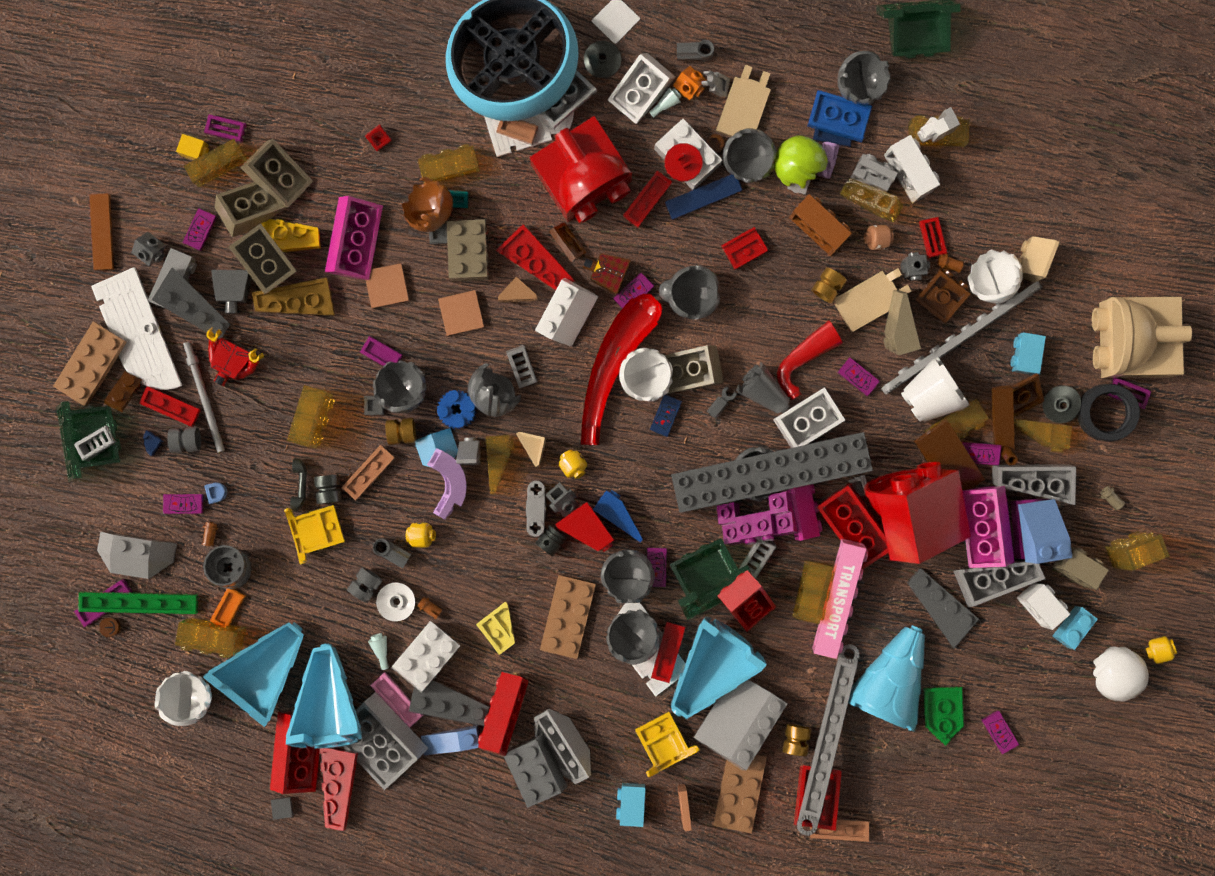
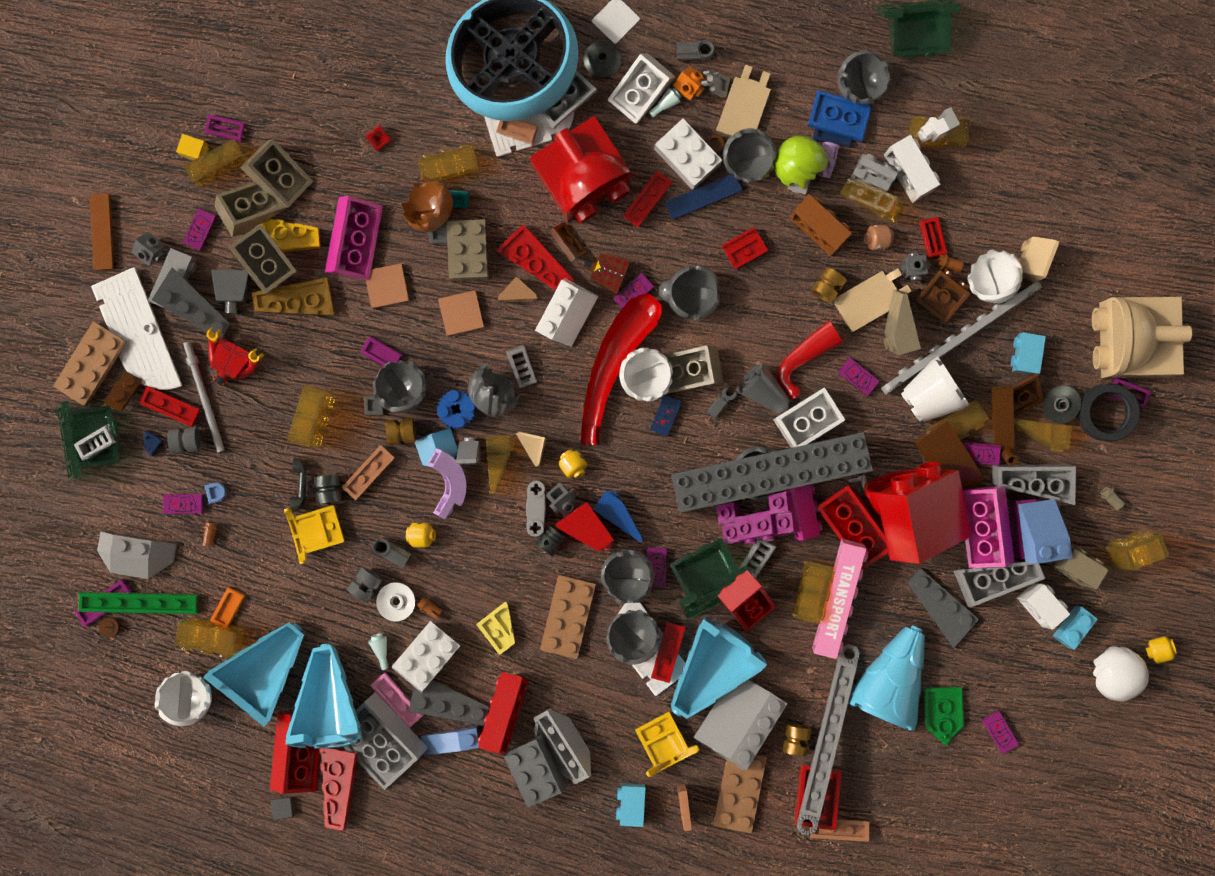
dark grey wheel [203,545,252,590] -> none
red piece [665,143,702,181] -> none

